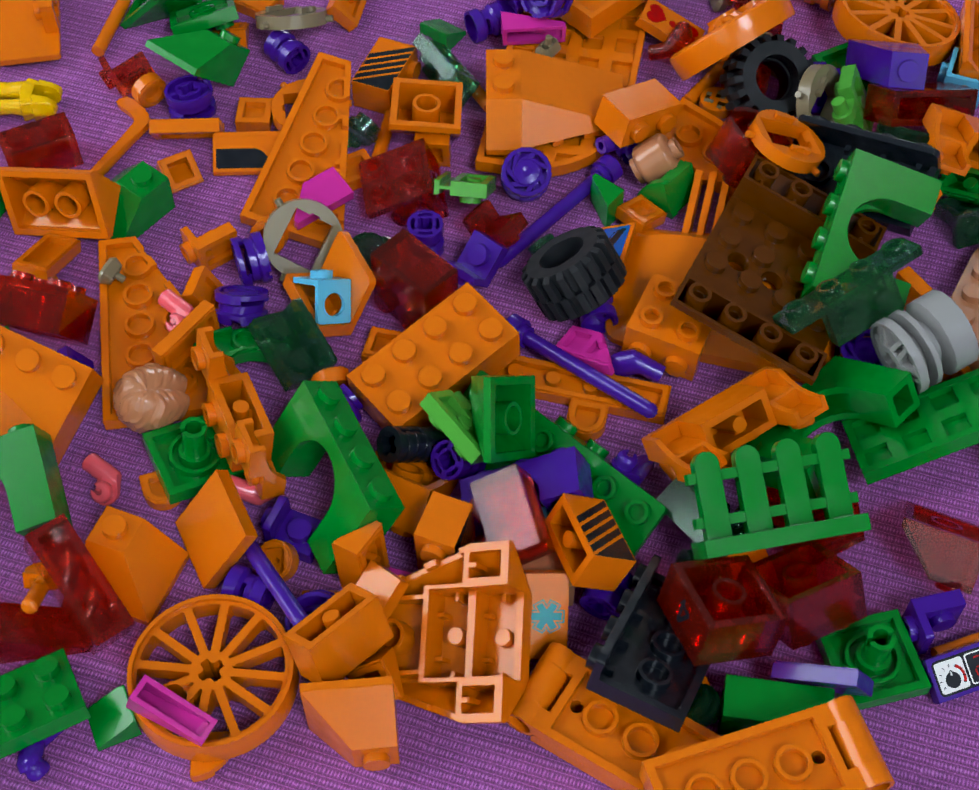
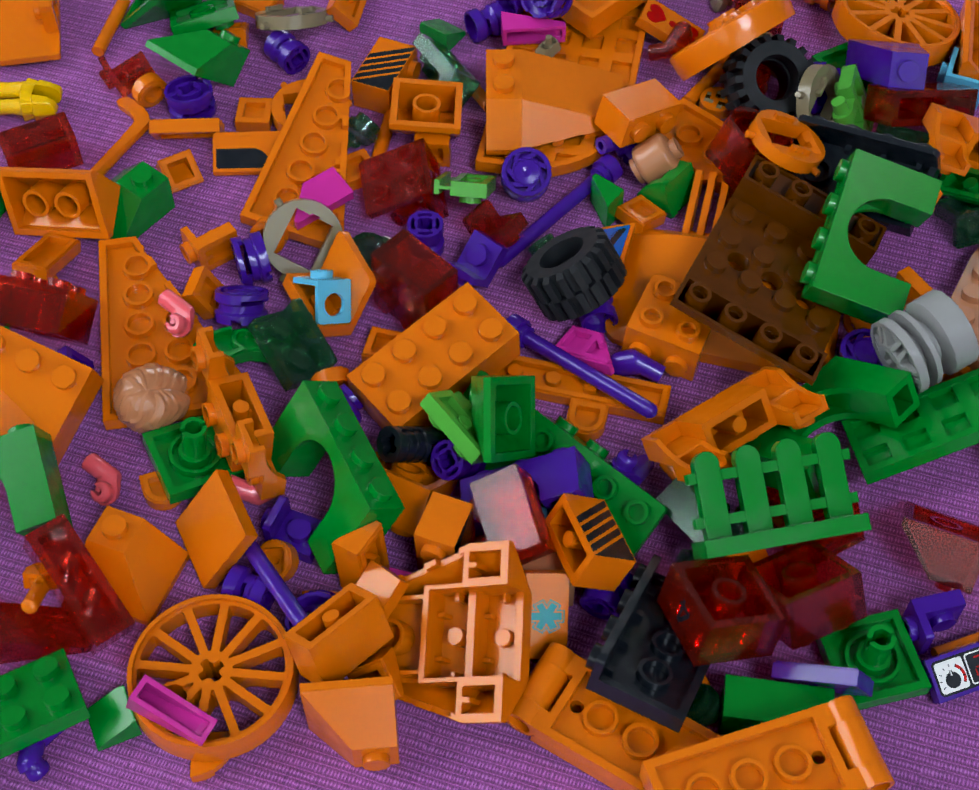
dark tan rock [98,257,126,285] -> none
orange tile [151,299,220,371] -> none
clear green bracket [772,238,924,347] -> none

